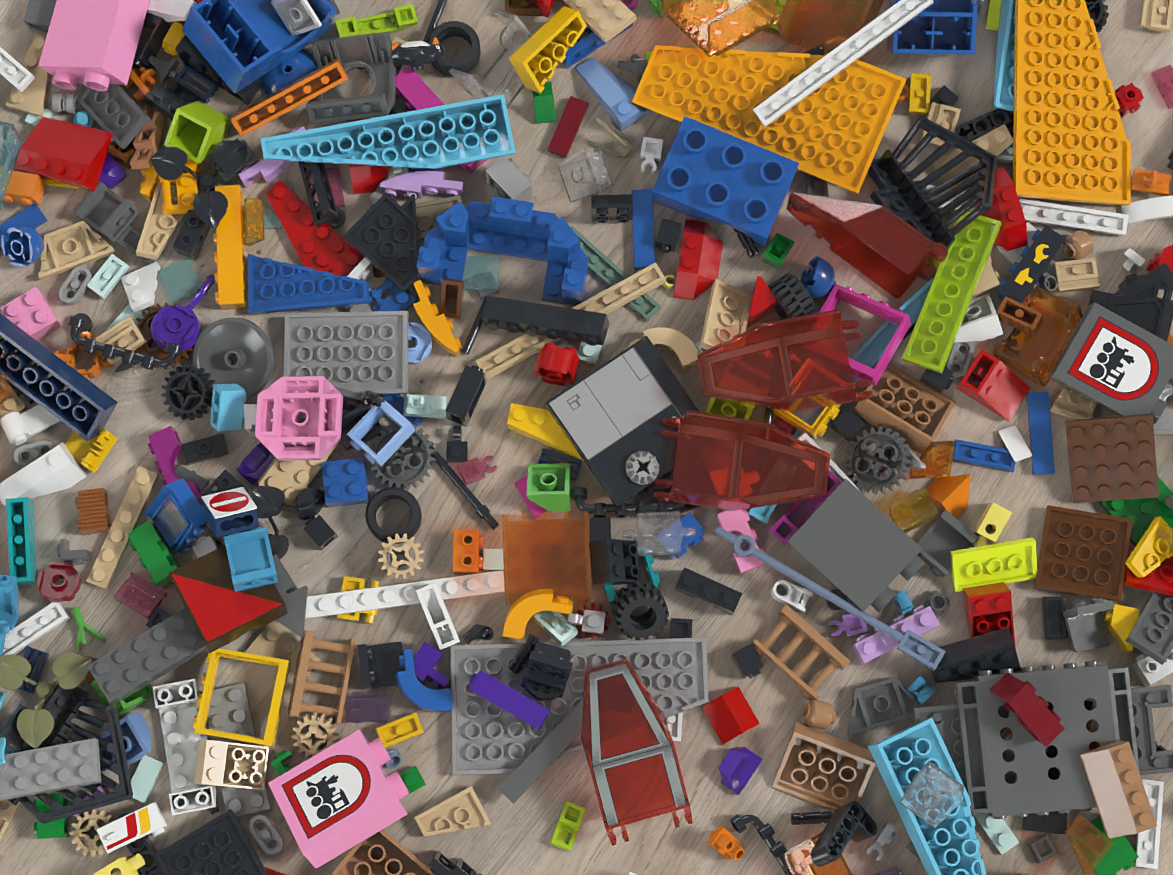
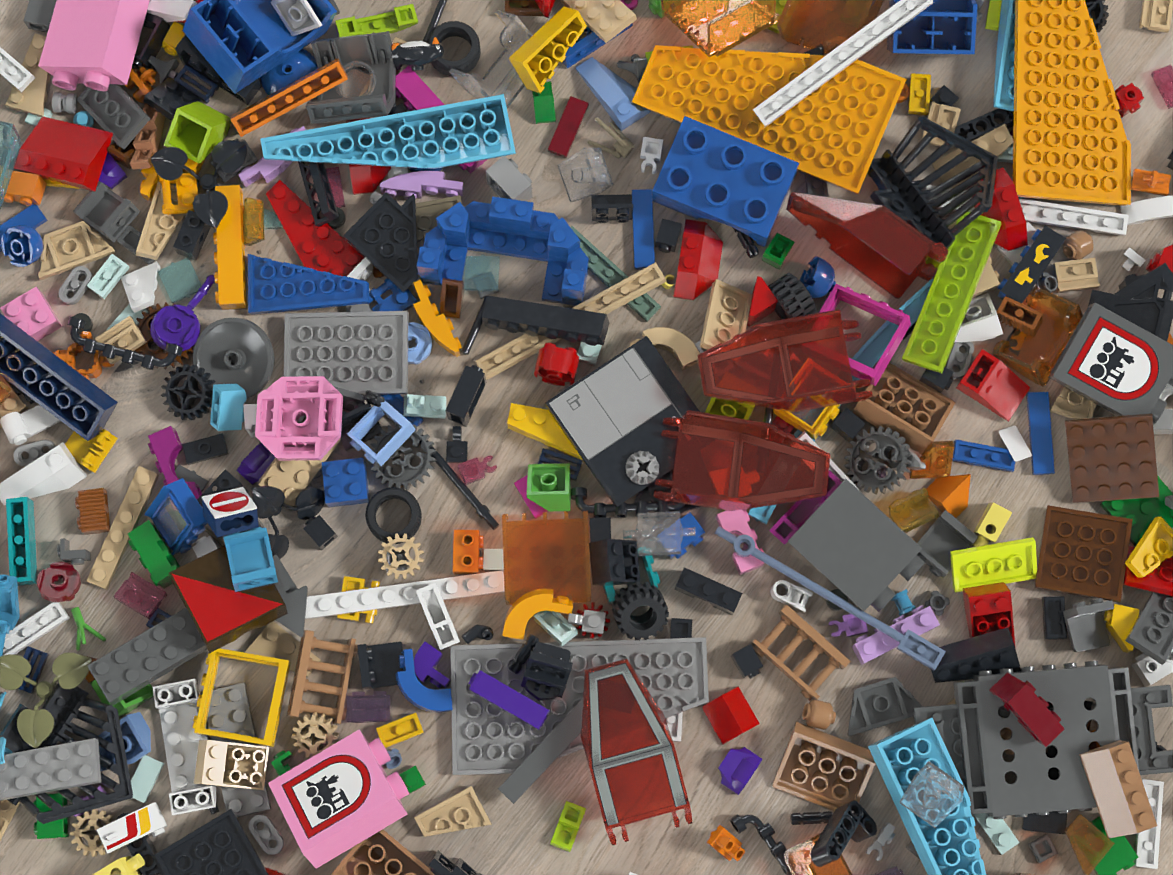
dark azure wheel [906,674,937,704] -> none

